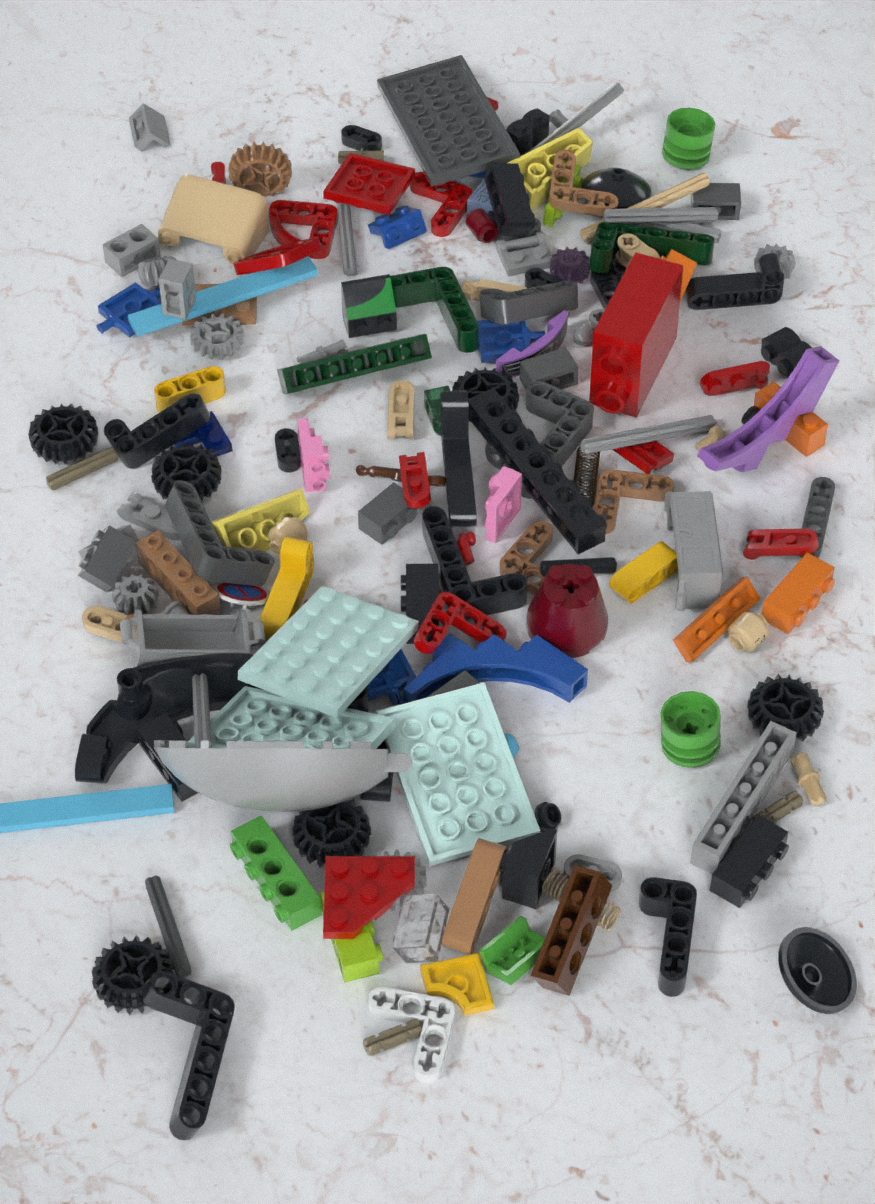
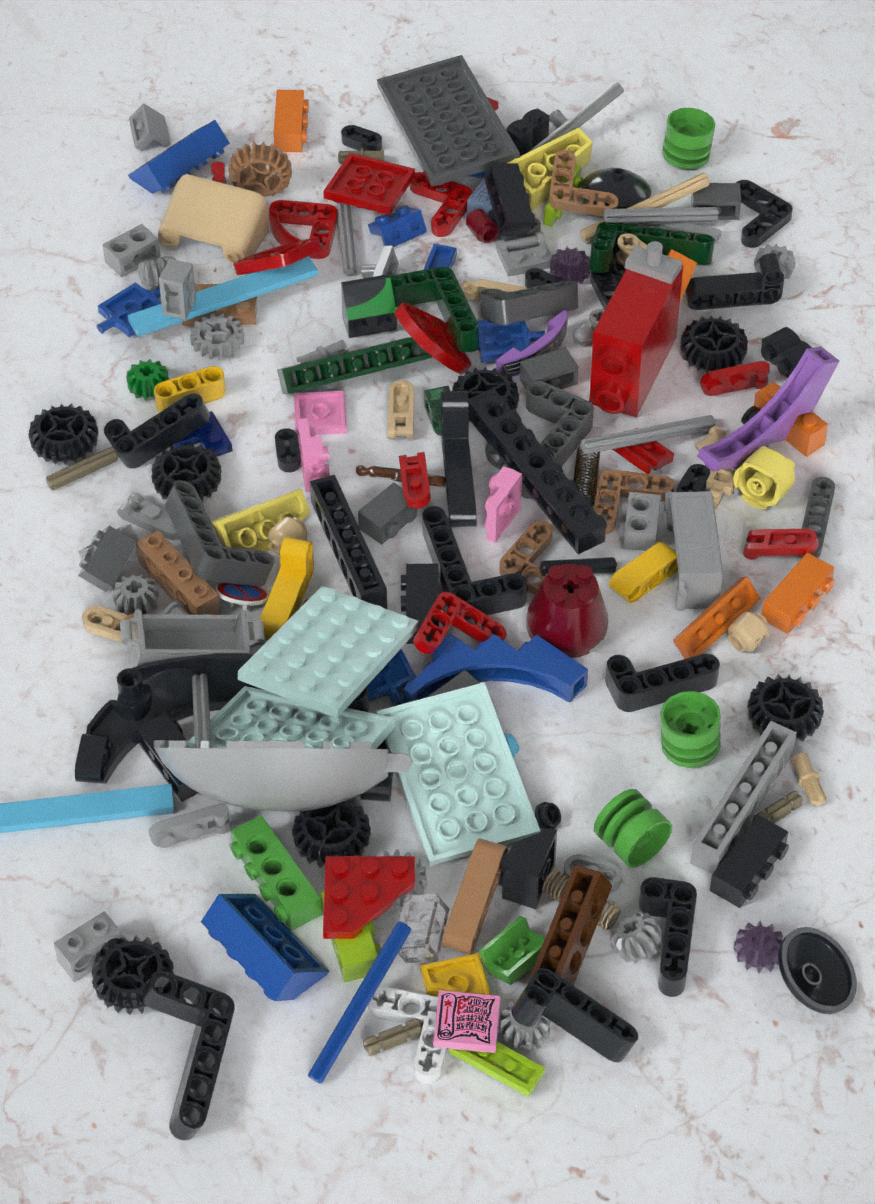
dark grey axle [145,875,192,977] -> none
red arm [457,532,476,566] -> none
none -> light grey brick [54,911,123,982]
none -> green gear [126,359,169,401]
none -> blue slope [128,120,230,194]
none -> light grey plate [149,803,231,848]
none -> blue slope [201,894,329,1001]
none -> orange brick [273,90,309,152]
none -> bright pink tile [294,391,347,435]
none -> blue axle [308,921,411,1084]
none -> black brick [310,474,387,609]
none -> light grey tile [361,246,399,278]
none -> red beam [394,302,471,375]
none -> blue tile [423,244,457,270]
none -> bright pink tile [433,990,500,1053]
none -> lime plate [449,1041,545,1098]
none -> light grey gear [499,1001,551,1052]
none -> black beam [511,968,638,1063]
none -> bright green wheel [593,789,673,868]
none -> black beam [605,654,720,712]
none -> light grey gear [610,912,663,964]
none -> light grey brick [619,492,661,551]
none -> light grey tile [625,242,682,284]
none -> black beam [676,464,710,492]
none -> black gear [680,316,748,373]
none -> tan plate [706,468,736,509]
none -> light yellow brick [733,446,795,509]
none -> clear purple gear [733,920,783,974]
none -> black beam [736,180,793,248]

